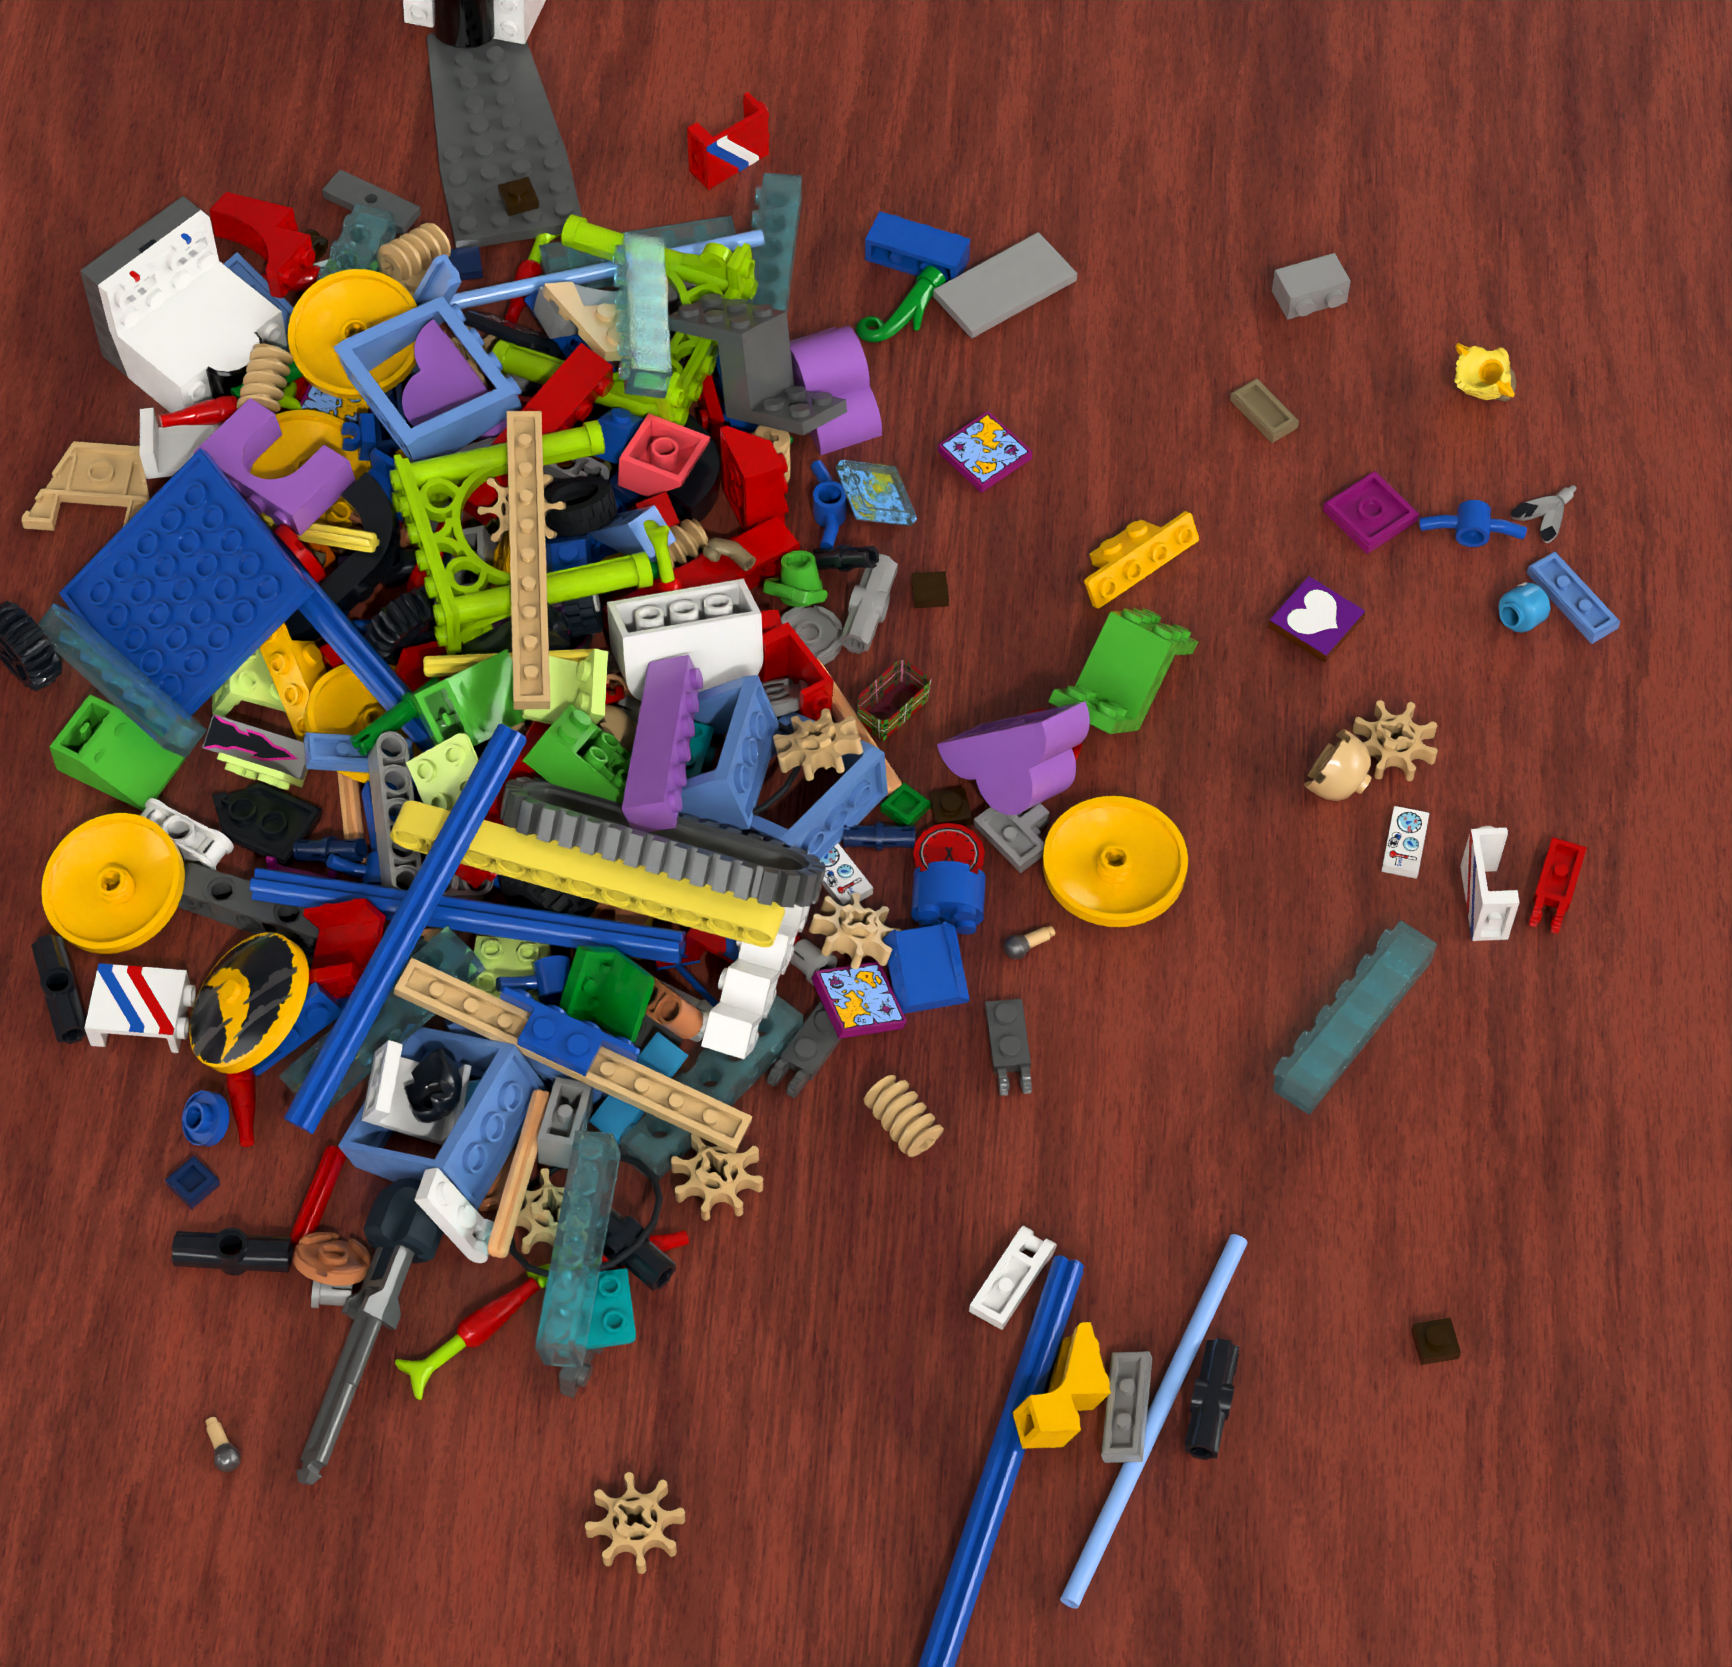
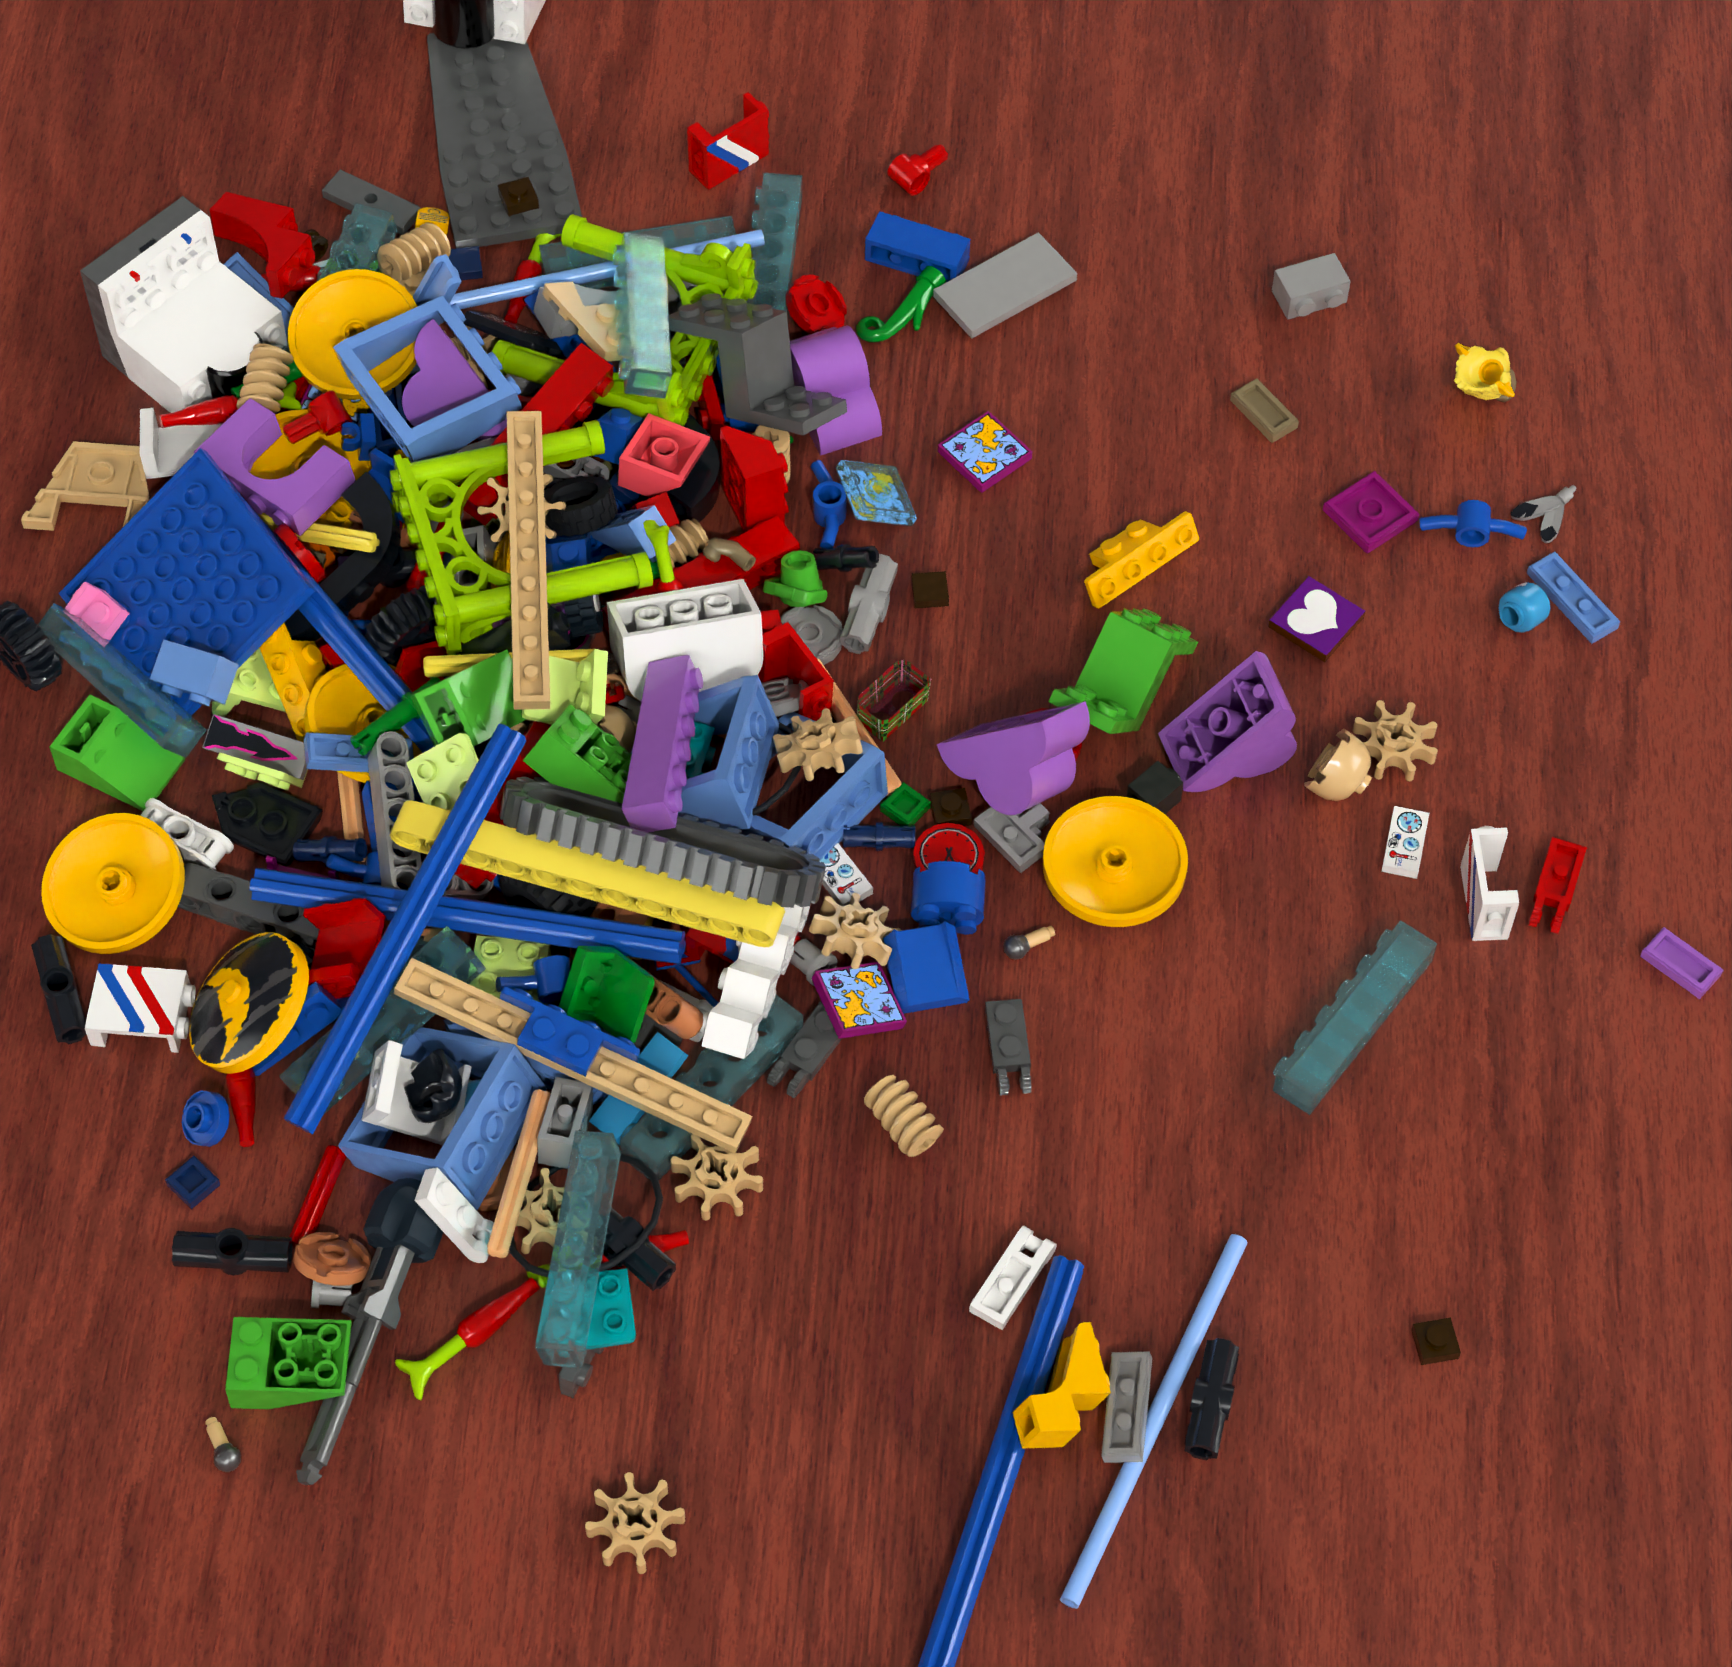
none -> bright pink bracket [65,582,130,641]
none -> medium blue brick [150,640,239,707]
none -> bright green slope [225,1317,352,1409]
none -> red axle [283,391,352,444]
none -> yellow tile [415,207,450,234]
none -> red tile [786,274,847,334]
none -> red axle [887,145,948,196]
none -> pearl dark grey brick [1127,761,1184,814]
none -> medium lavender brick [1158,651,1297,792]
none -> medium lavender tile [1640,927,1723,999]

